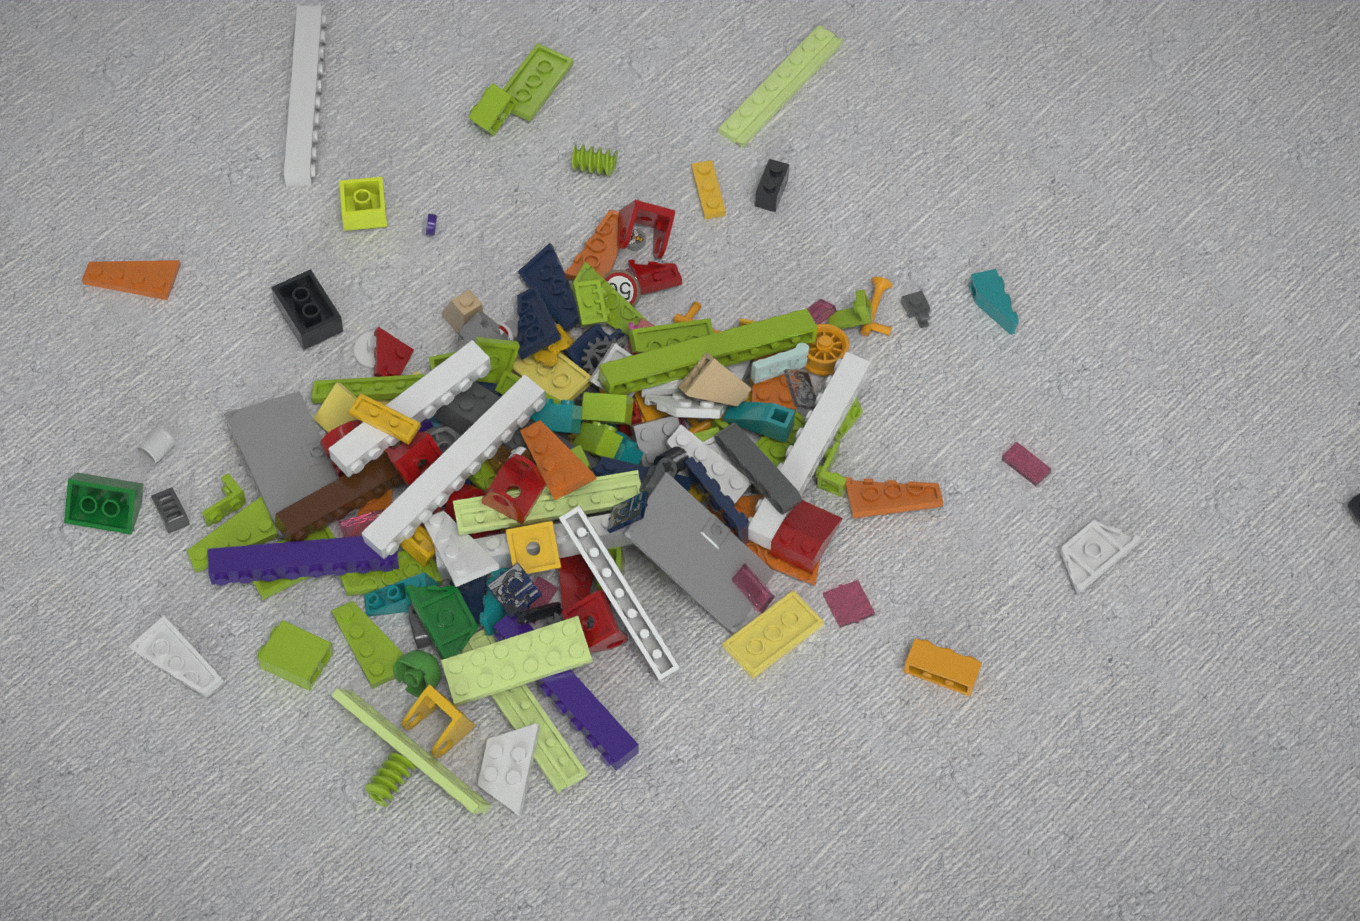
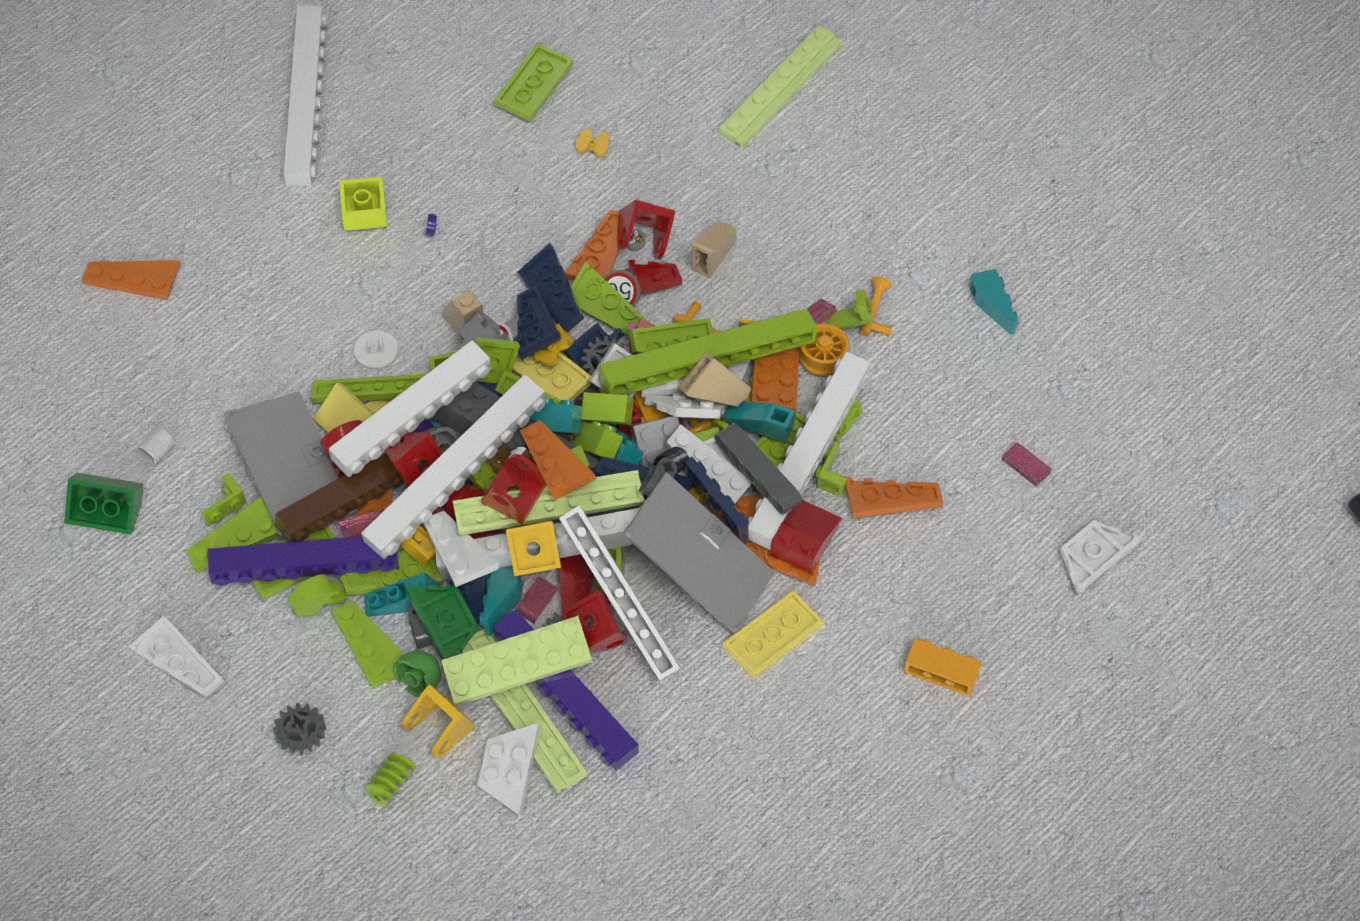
dark grey slope [151,487,190,534] -> none
lime brick [257,620,334,691] -> none
black brick [271,269,343,350] -> none
yellowish green plate [332,688,492,814] -> none
yellow tile [348,393,421,445] -> none
red wing [374,327,414,377] -> none
lime brick [468,83,518,136] -> none
piece [487,562,542,619] -> none
black axle [516,602,562,625] -> none
lime piece [572,144,618,176] -> none
lime bracket [572,279,610,327] -> none
piece [607,491,649,533] -> none
yellow plate [691,160,726,220] -> none
clear pink tile [731,563,775,613] -> none
light aqua plate [750,343,809,384] -> none
black brick [755,159,790,212] -> none
piece [783,368,816,410] -> none
clear pink piece [823,580,875,628] -> none
dark grey plate [901,291,930,328] -> none
none -> dark grey gear [273,703,327,755]
none -> lime brick [288,574,348,616]
none -> yellow piece [575,129,610,158]
none -> tan slope [691,220,736,279]

